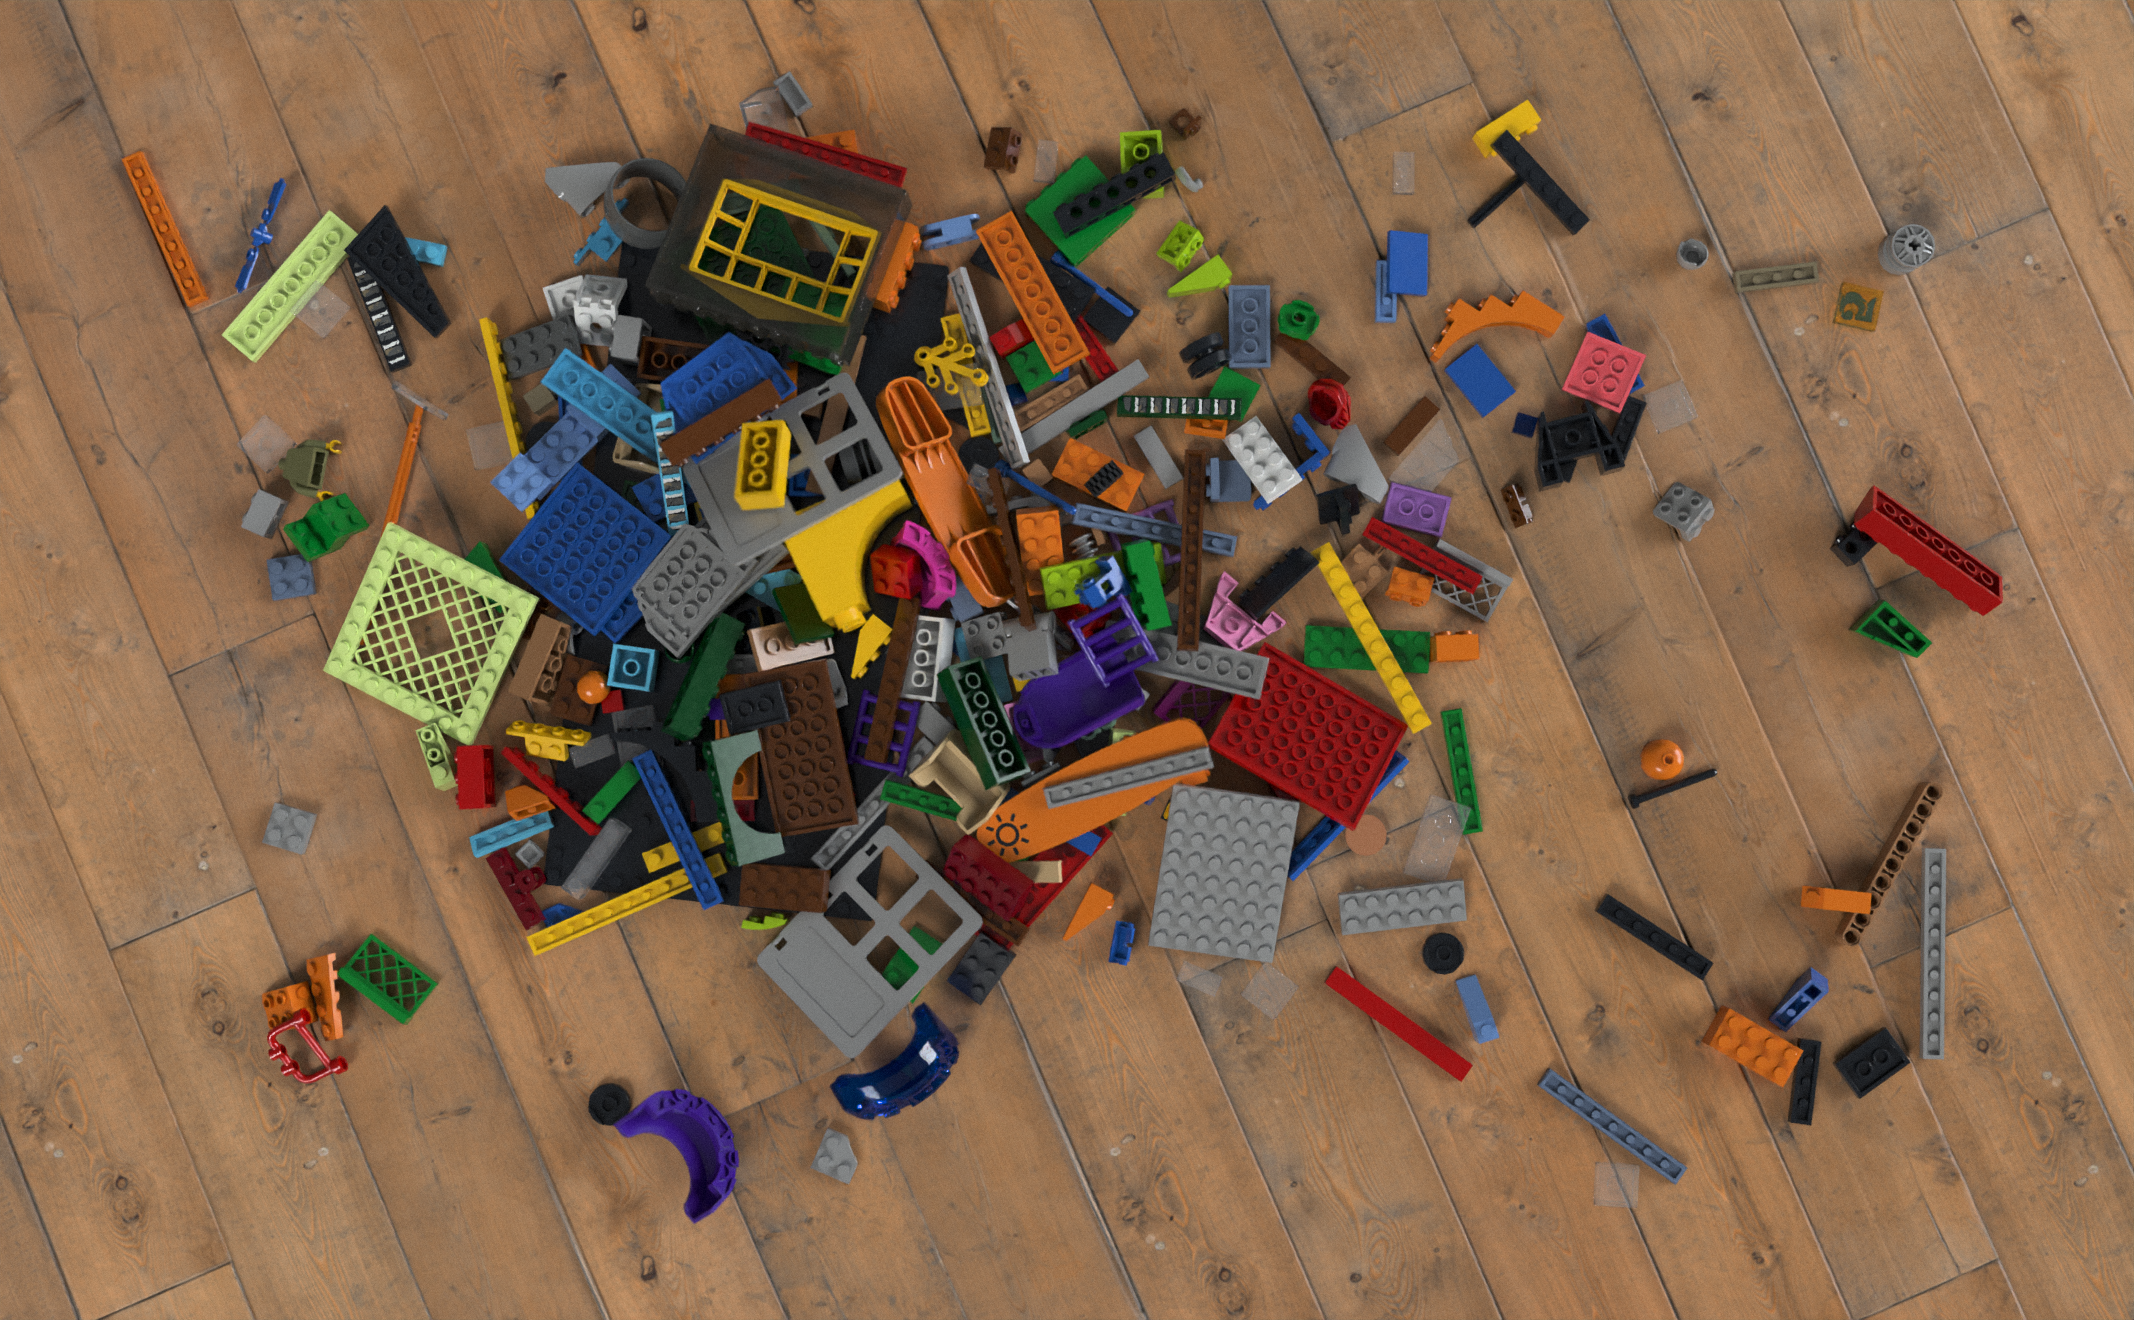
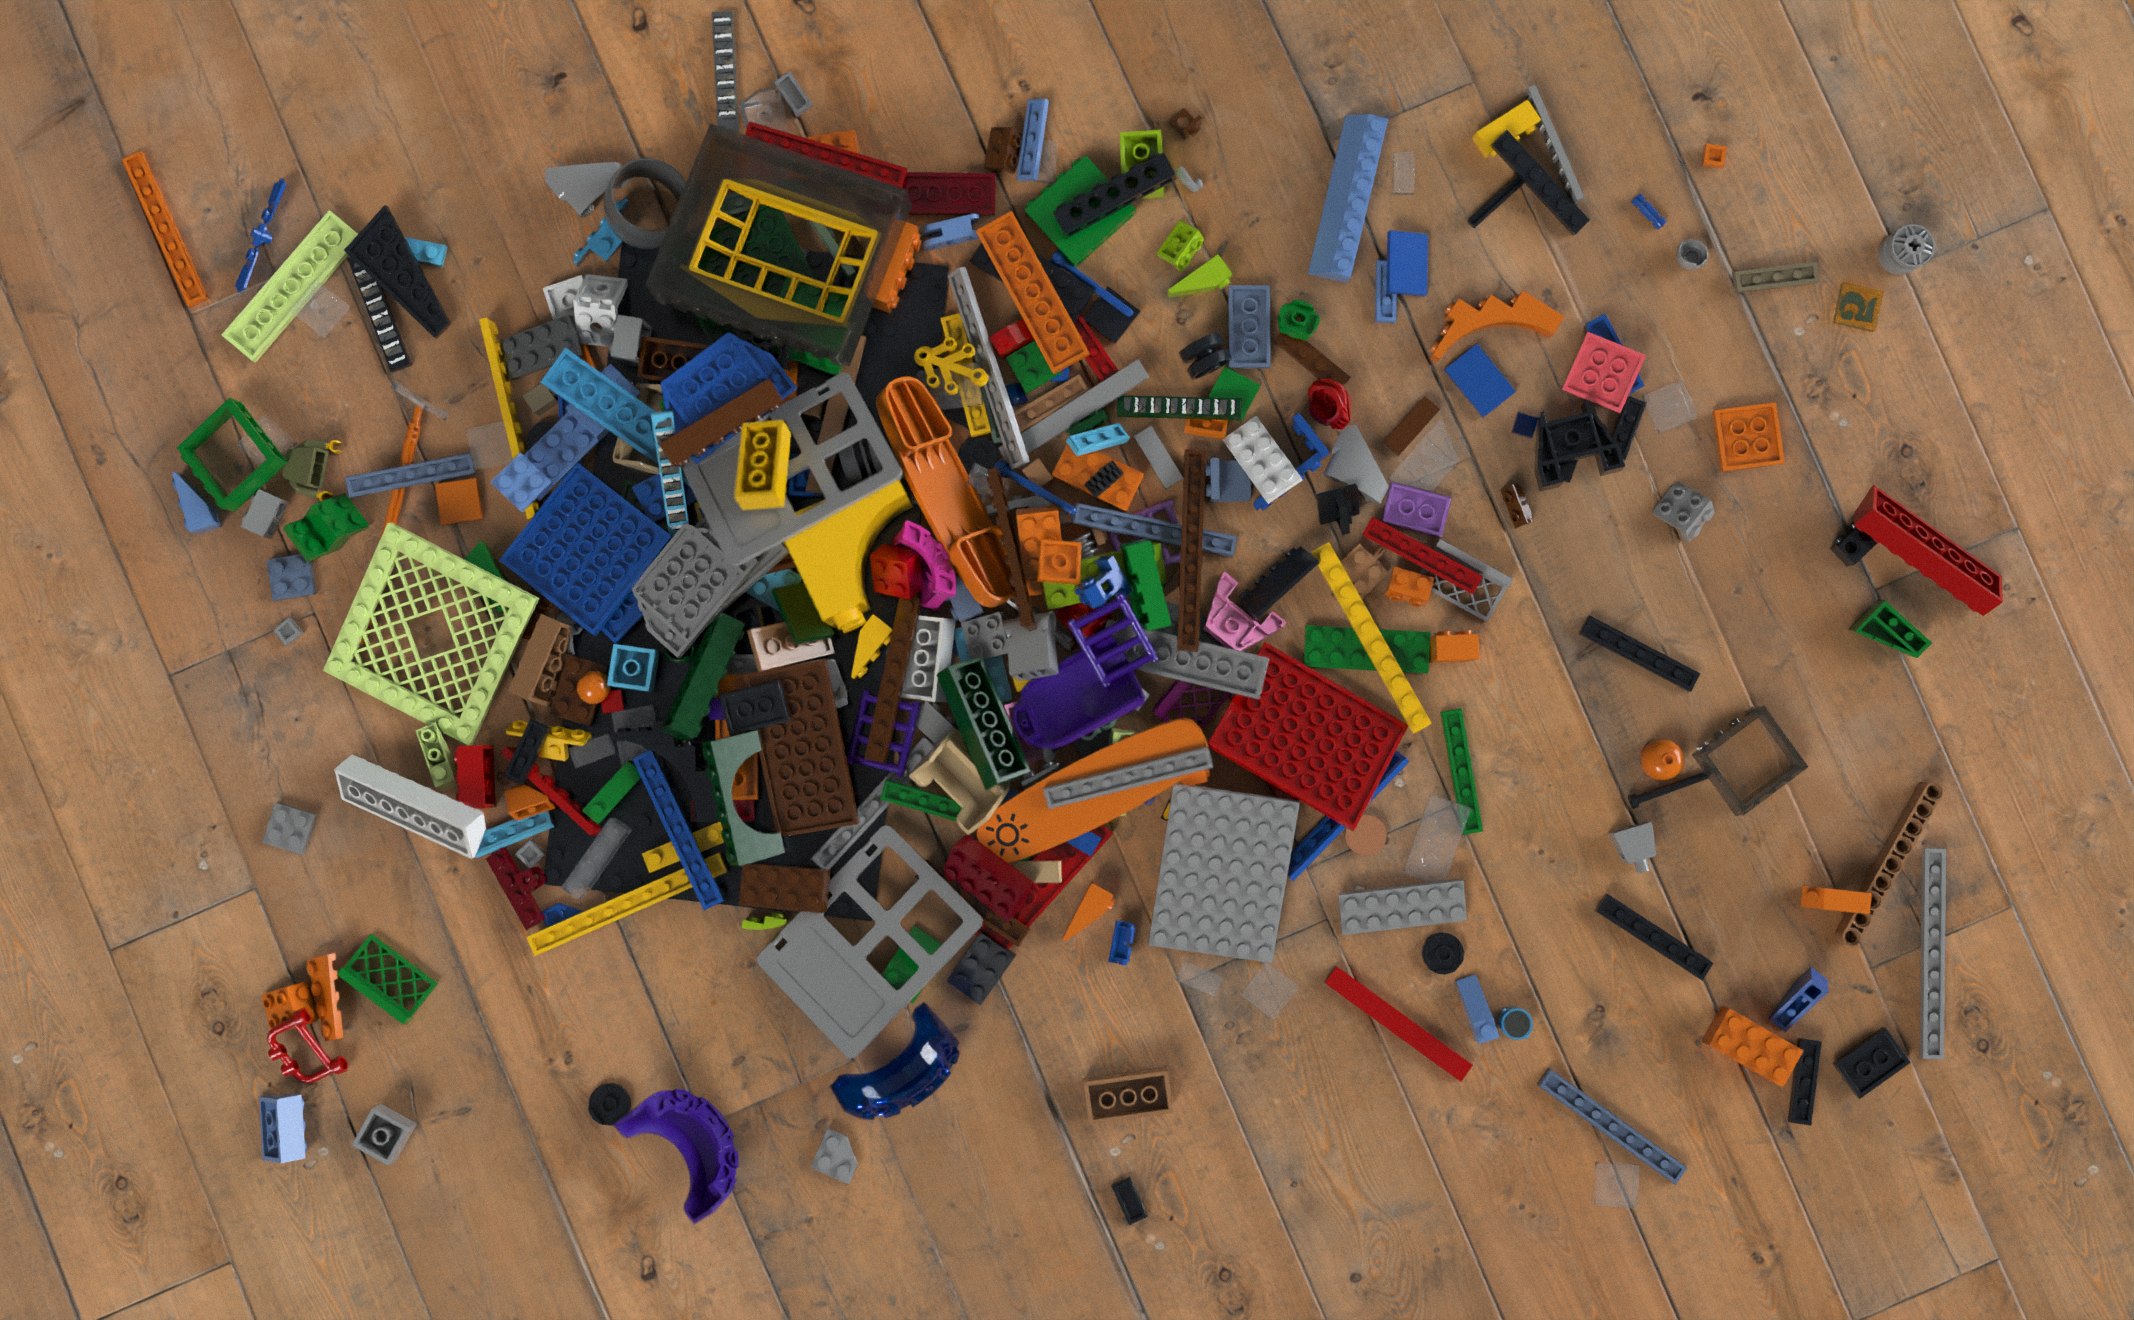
none -> medium blue slope [172,472,222,534]
none -> green window [176,398,288,512]
none -> slope [259,1094,307,1163]
none -> light grey tile [273,617,304,646]
none -> white slope [334,755,486,859]
none -> sand blue tile [344,453,476,498]
none -> light grey brick [352,1104,417,1166]
none -> orange tile [435,478,484,526]
none -> black tile [504,719,551,785]
none -> tile [712,11,739,135]
none -> dark red plate [872,172,996,216]
none -> medium blue tile [1016,98,1049,181]
none -> orange tile [1037,539,1082,585]
none -> medium azure tile [1066,423,1130,456]
none -> medium nougat brick [1083,1067,1173,1125]
none -> black tile [1111,1177,1148,1225]
none -> medium blue slope [1308,114,1388,283]
none -> piece [1498,1006,1533,1040]
none -> light grey tile [1524,85,1584,204]
none -> black tile [1579,615,1701,692]
none -> light grey torso [1608,821,1656,873]
none -> blue axle [1632,194,1666,229]
none -> clear smoke window [1691,705,1808,816]
none -> orange plate [1701,143,1727,169]
none -> orange plate [1712,402,1785,472]

